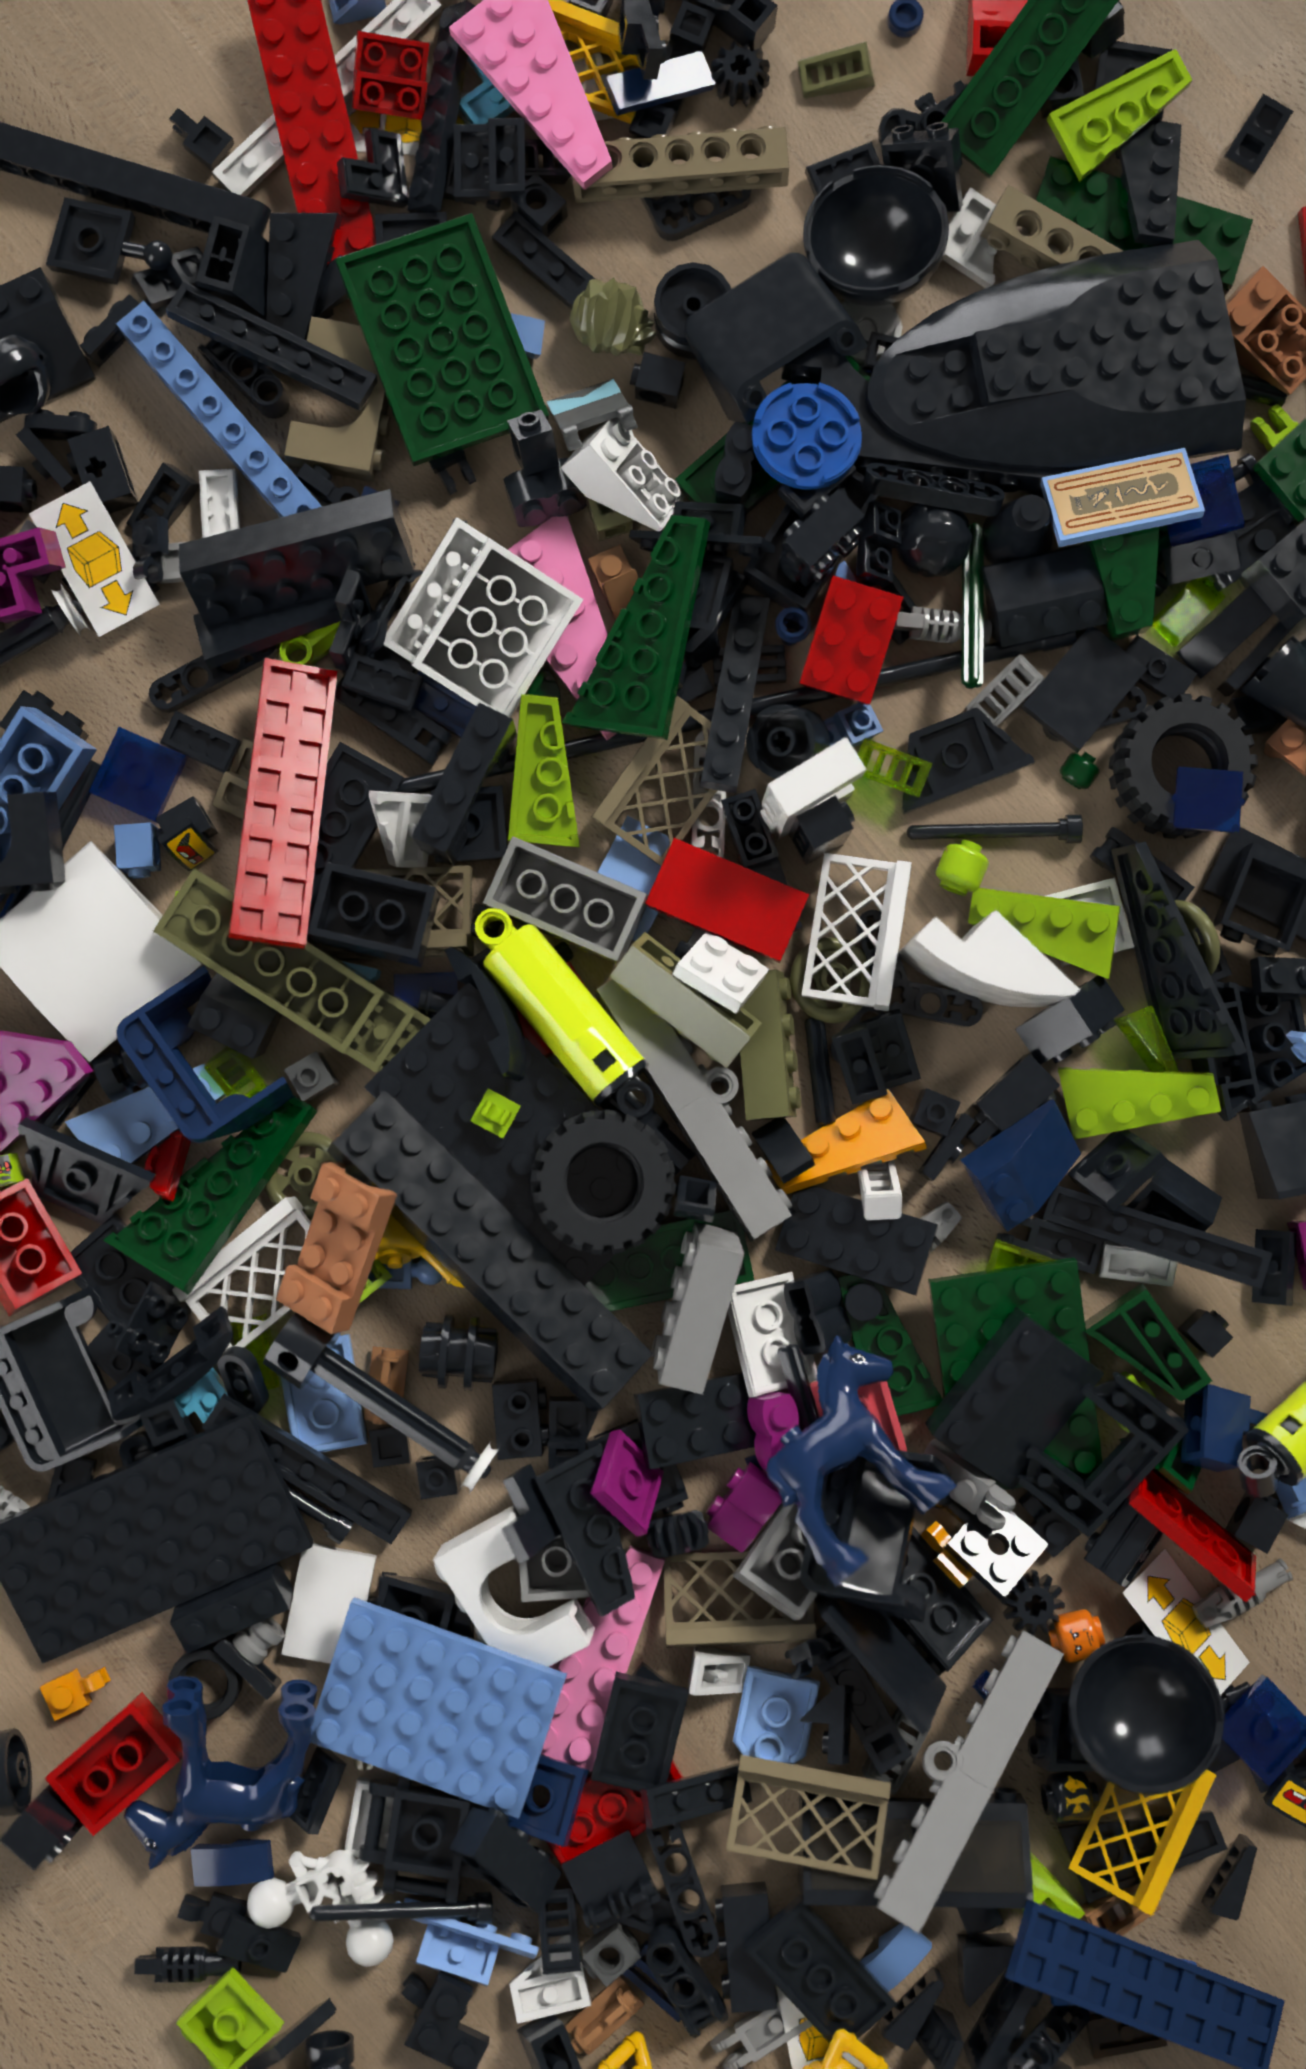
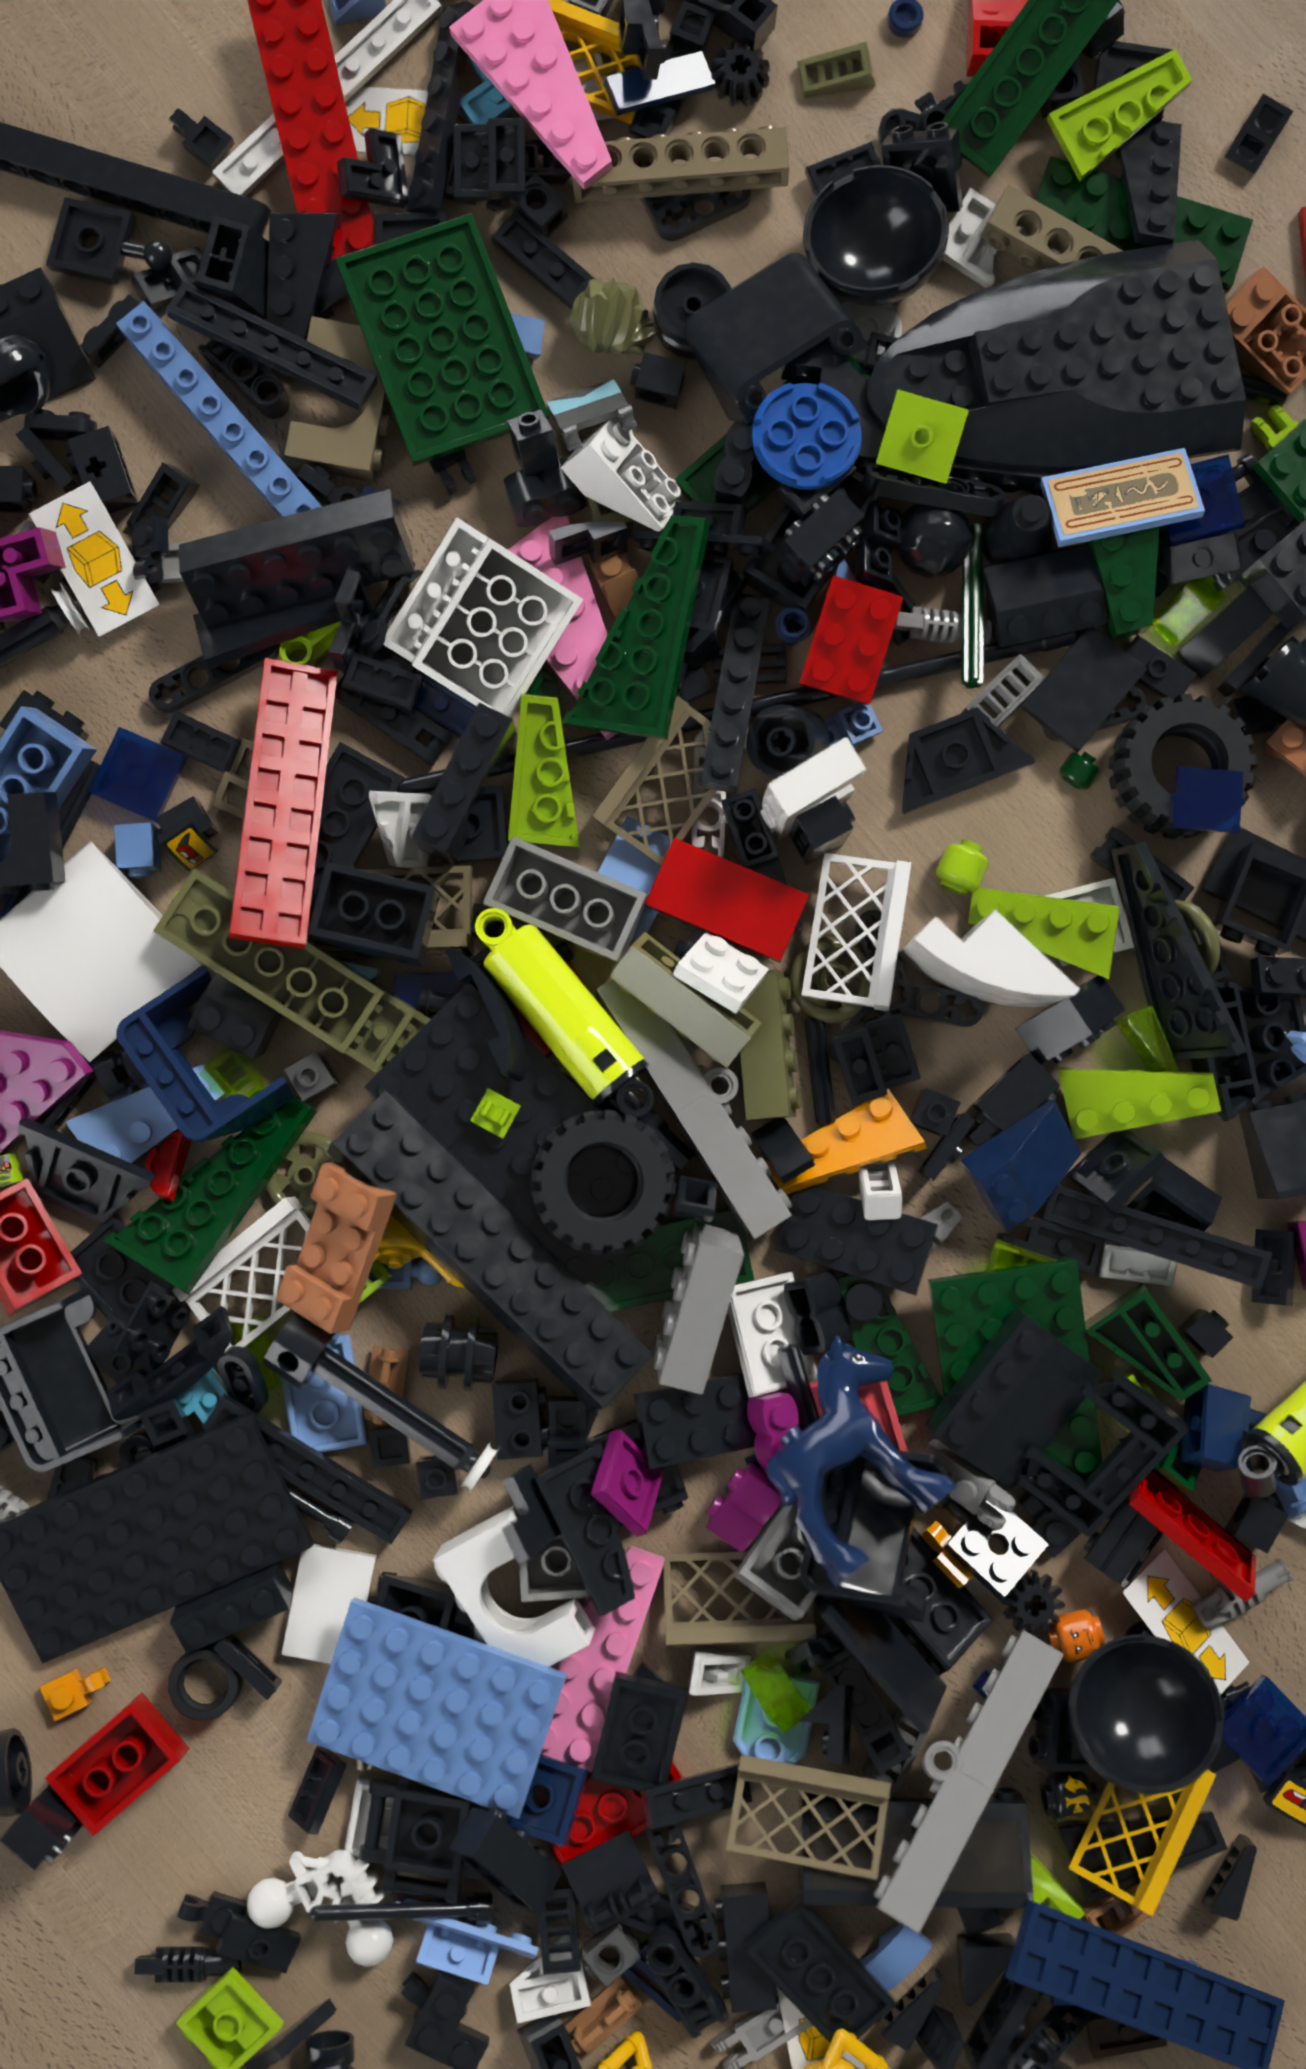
dark blue animal [124,1676,317,1870] -> none
dark blue slope [190,1839,274,1887] -> none
white plate [199,468,240,538] -> none
light grey wheel [232,1617,285,1665] -> none
red slope [352,30,430,120] -> none
black gear [646,1510,709,1558] -> none
clear neon green slope [858,738,933,798] -> none
black piece [907,814,1083,844] -> none
none -> black slope [549,521,627,565]
none -> clear neon green slope [741,1648,812,1733]
none -> lime plate [876,390,969,484]

